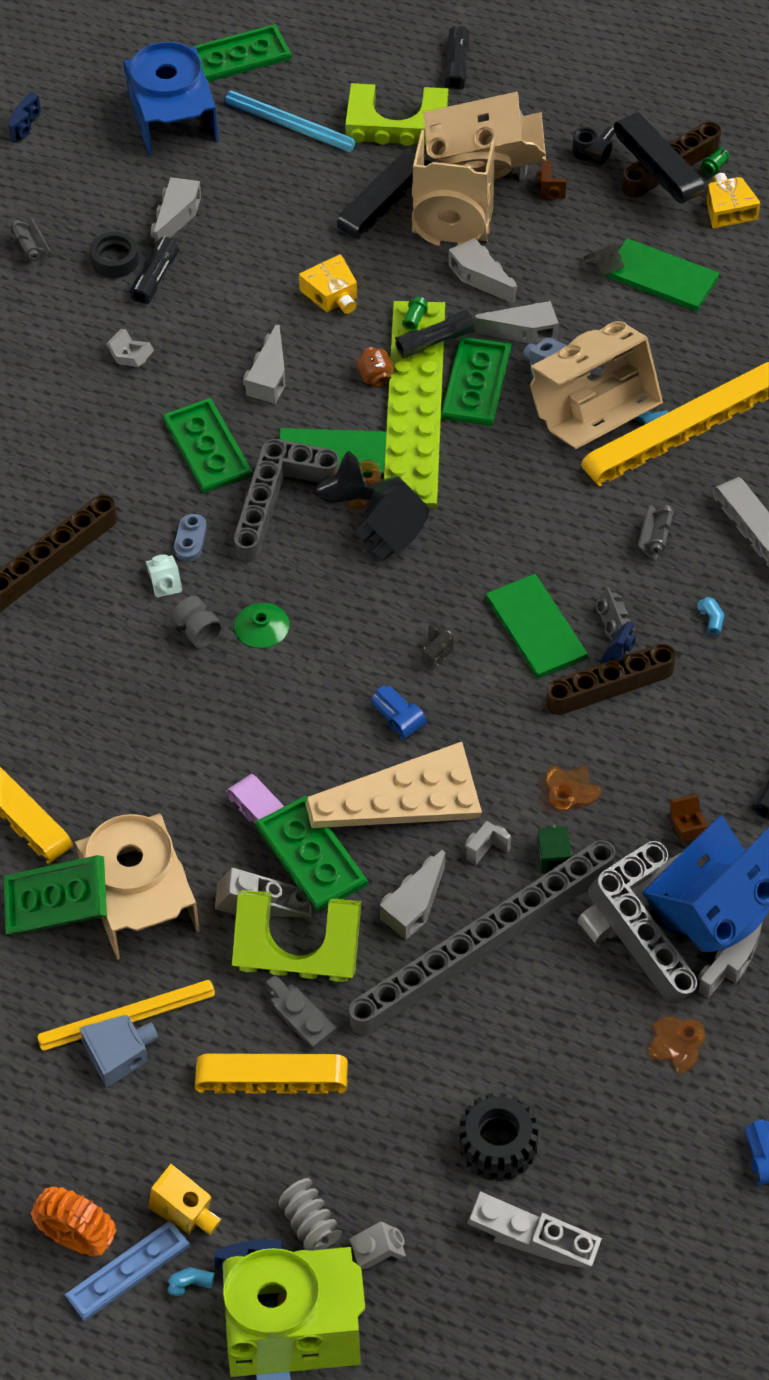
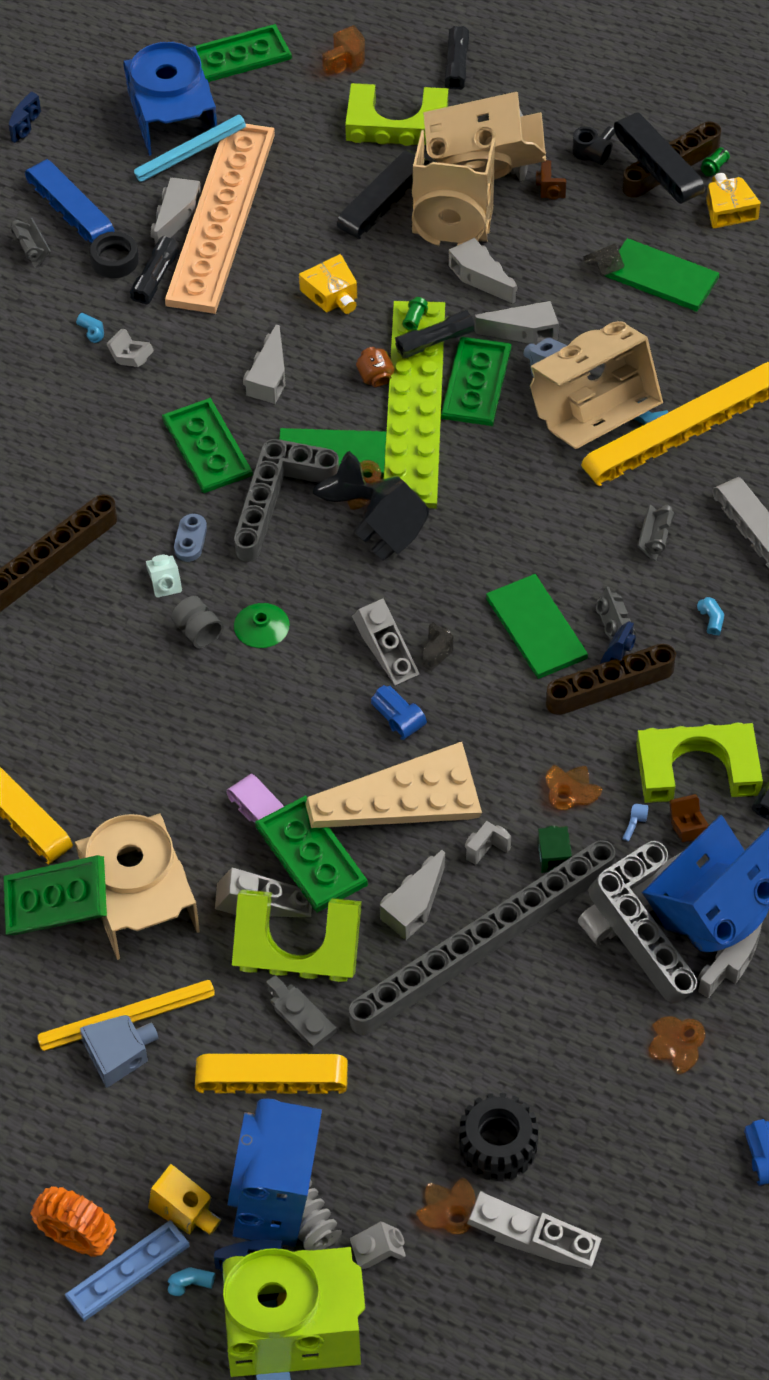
medium azure axle [225,91,356,152] -> none
none -> blue beam [25,159,115,243]
none -> dark azure arm [76,313,104,343]
none -> medium azure axle [134,115,246,182]
none -> light nougat plate [165,124,275,314]
none -> blue piece [227,1098,322,1247]
none -> clear orange brick [322,25,365,76]
none -> light grey slope [352,598,419,685]
none -> clear orange plate [416,1178,476,1235]
none -> medium blue hand [622,804,648,842]
none -> lime arch [636,723,763,803]

